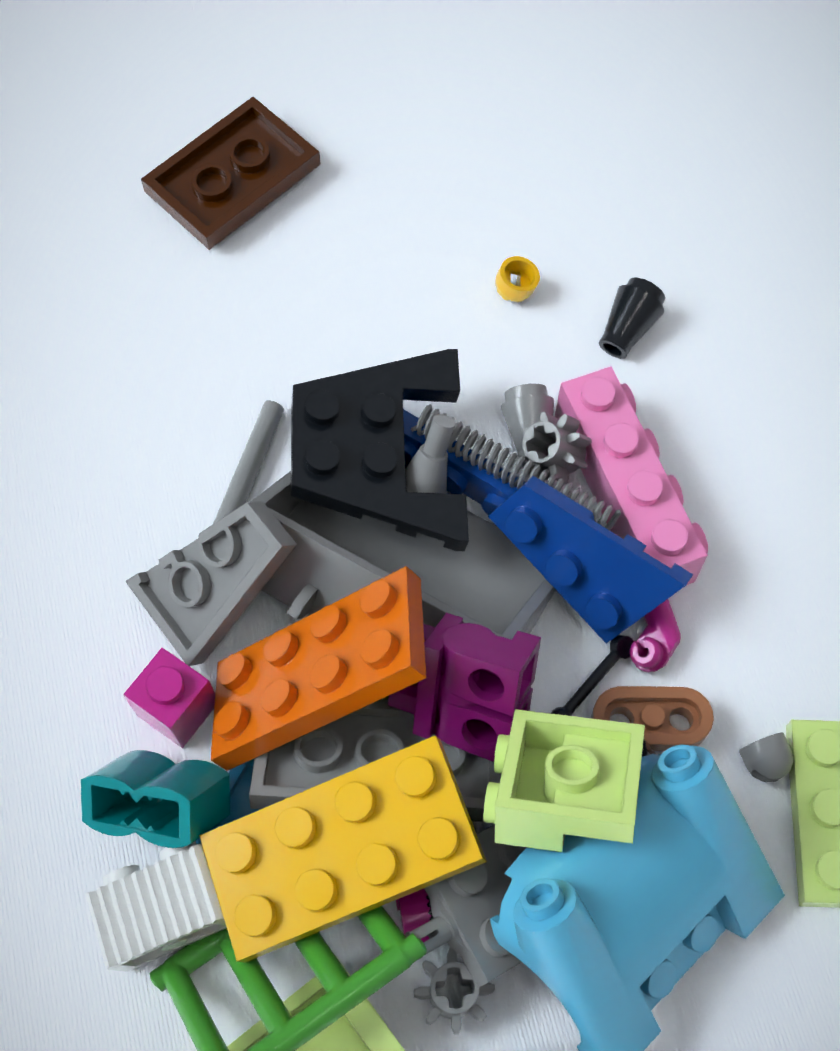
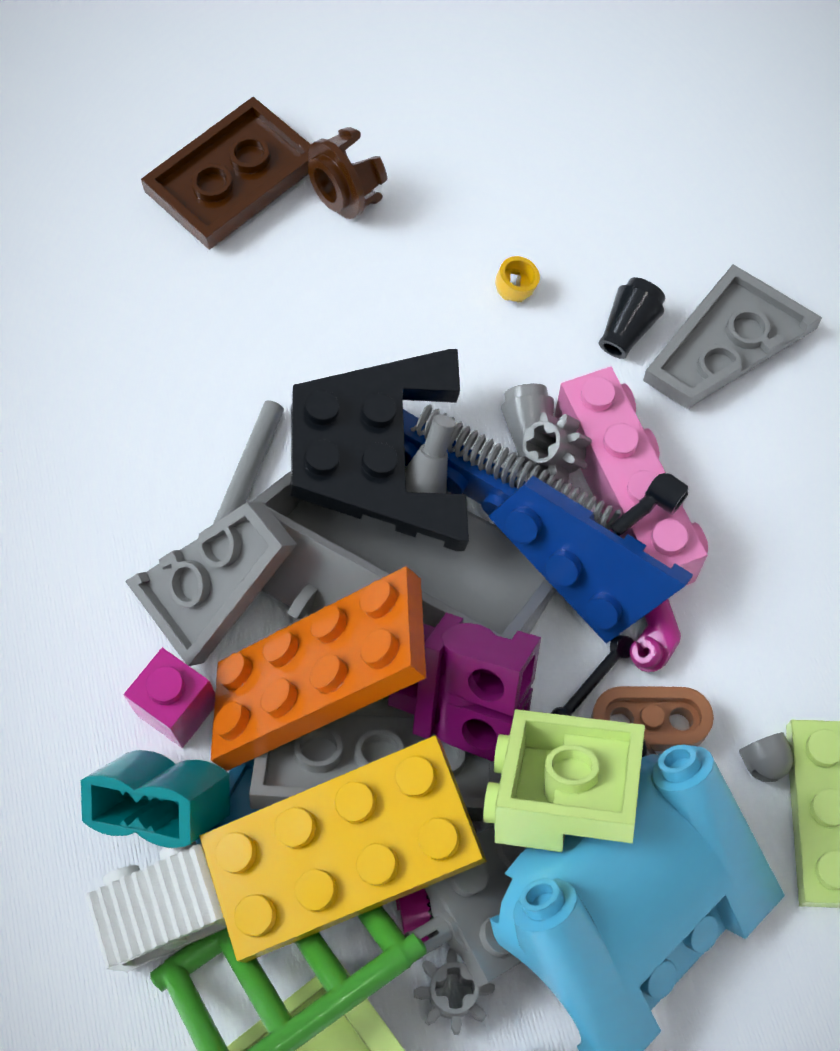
none -> reddish brown piece [308,127,388,219]
none -> black hand [609,473,688,536]
none -> light grey wing [643,264,822,409]

